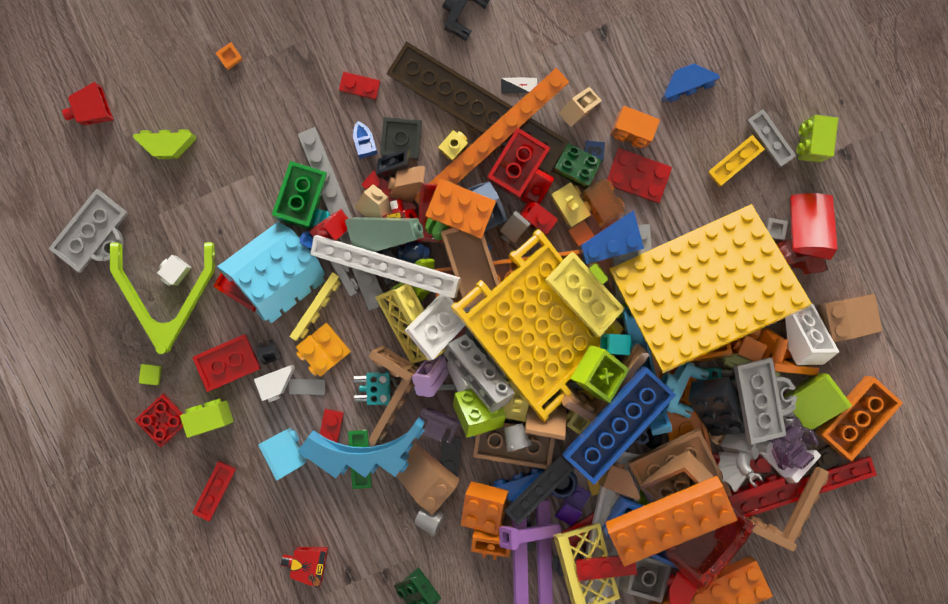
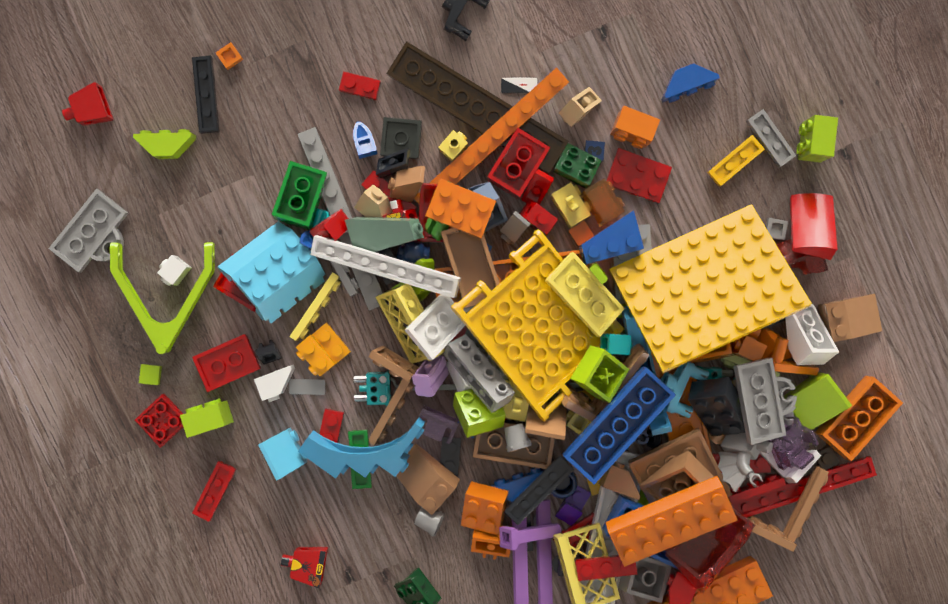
none -> black tile [192,55,220,134]

